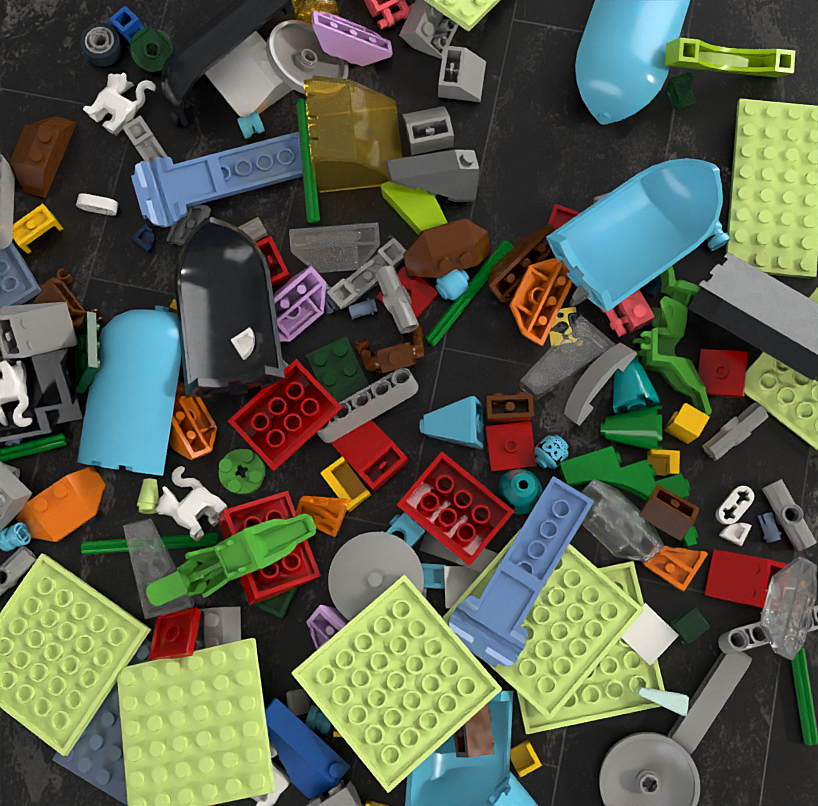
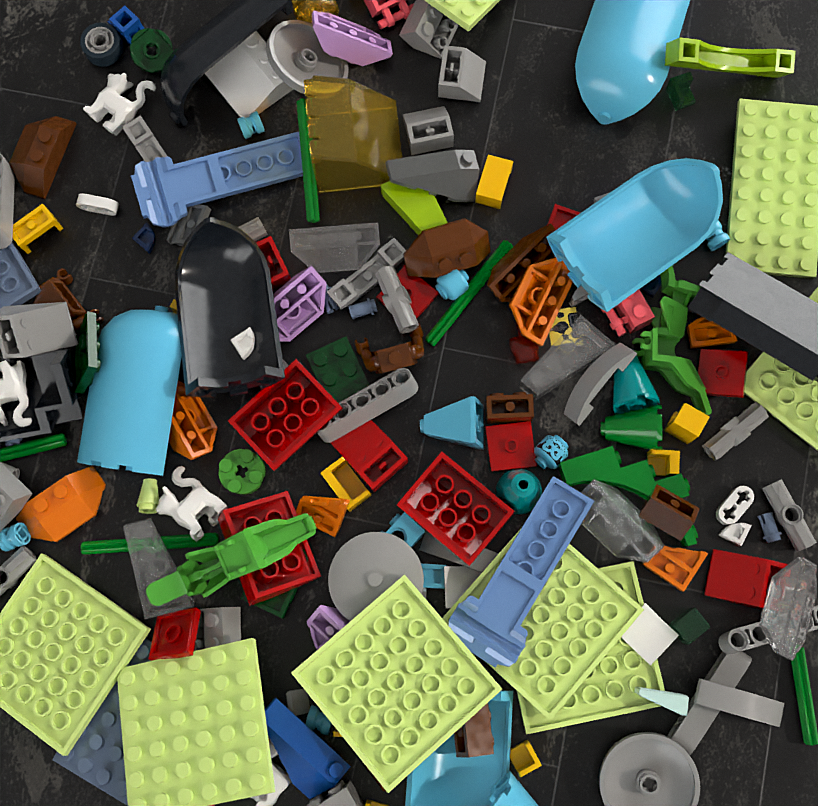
none -> yellow panel [475,155,513,209]
none -> clear red piece [509,322,540,364]
none -> orange wing [686,317,737,349]
none -> light grey slope [694,678,784,727]

